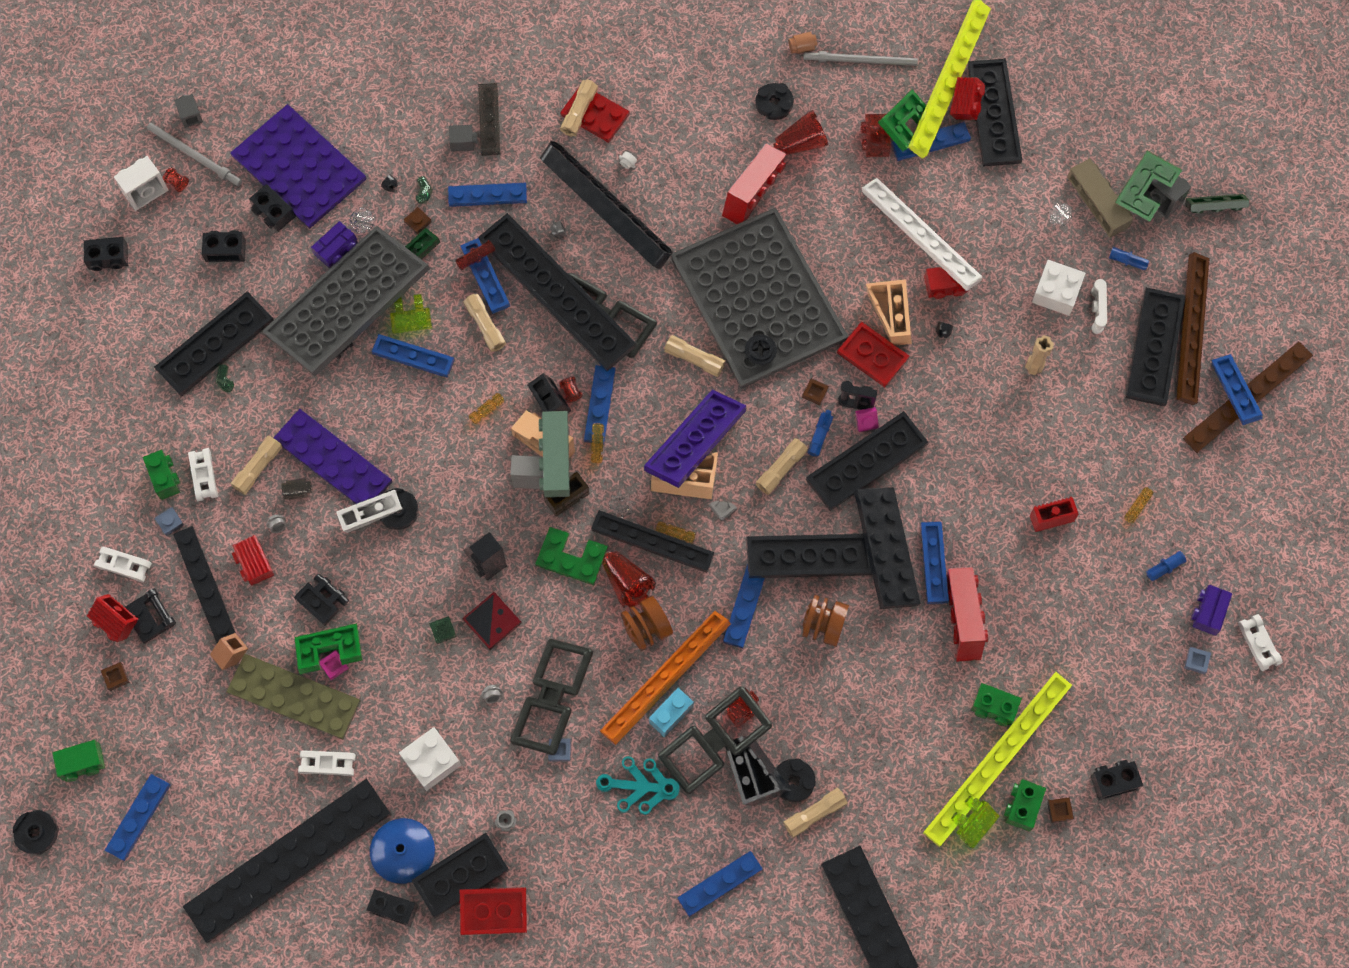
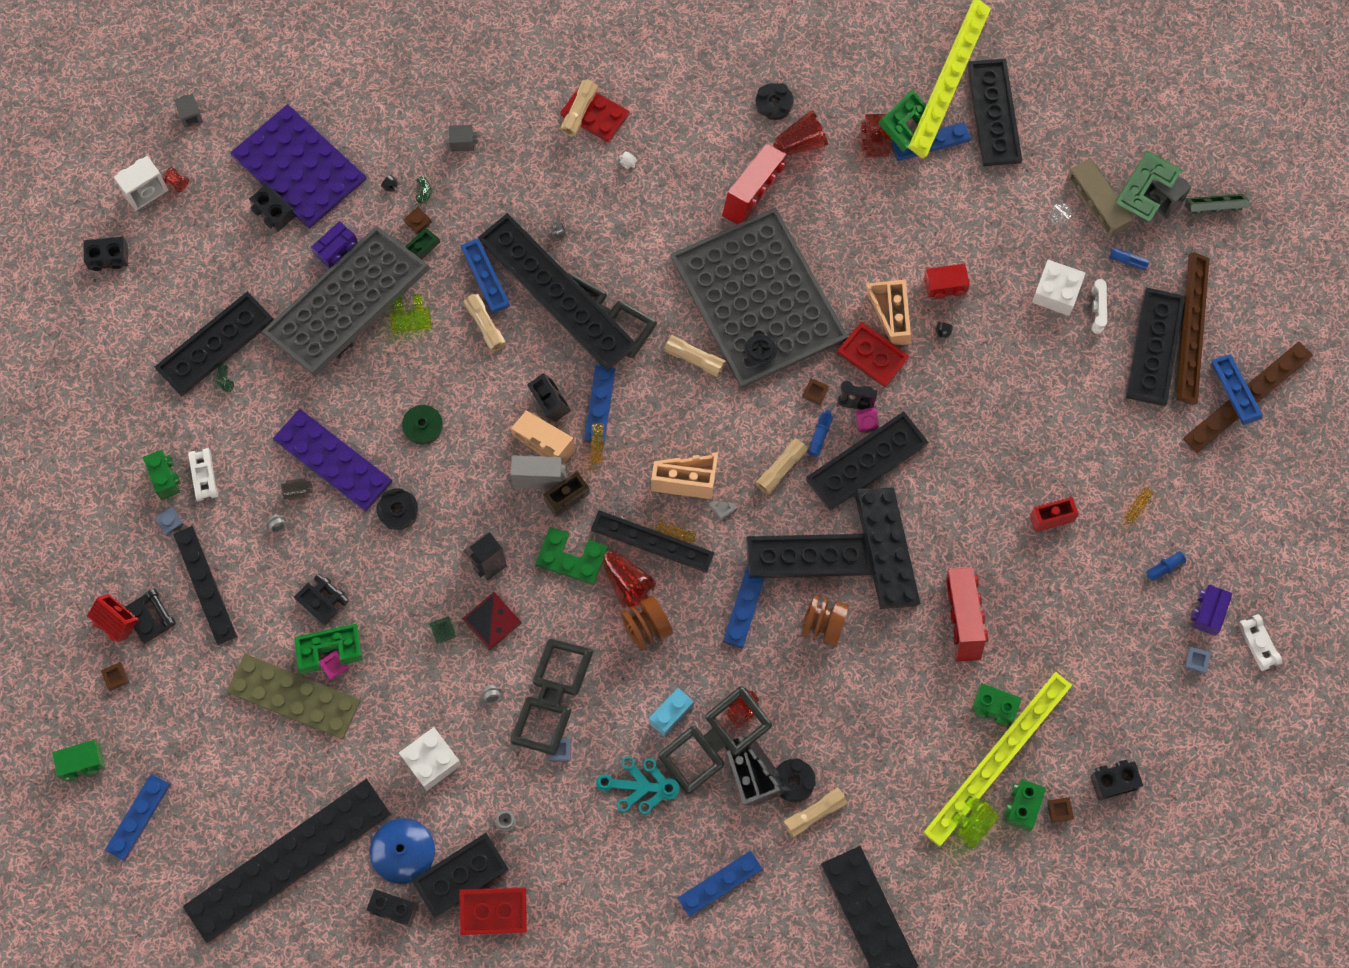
black plate [12,810,59,855] -> none
white plate [94,547,152,583] -> none
light grey bar [147,123,242,187] -> none
black brick [202,230,246,262] -> none
nougat brick [210,633,248,670] -> none
tan axle [230,436,282,495] -> none
red brick [231,535,274,586] -> none
white plate [298,751,356,776] -> none
white slope [336,490,402,533] -> none
clear gear [350,207,375,233] -> none
blue plate [371,334,455,378] -> none
blue plate [448,183,527,207] -> none
clear red pin [455,240,496,271] -> none
clear yellow axle [469,393,504,424] -> none
clear smoke plate [478,83,501,156] -> none
sand green brick [539,411,570,497] -> none
black beam [540,141,673,269] -> none
clear red bush [559,376,583,403] -> none
orange tile [600,611,731,745] -> none
dark purple plate [644,390,746,488] -> none
nougat brick [788,32,817,54] -> none
light grey bar [803,51,918,66] -> none
white tile [862,178,982,291] -> none
blue plate [920,522,949,604] -> none
red brick [949,77,985,120] -> none
tan axle [1025,335,1054,375] -> none
none -> dark green plate [402,405,443,445]

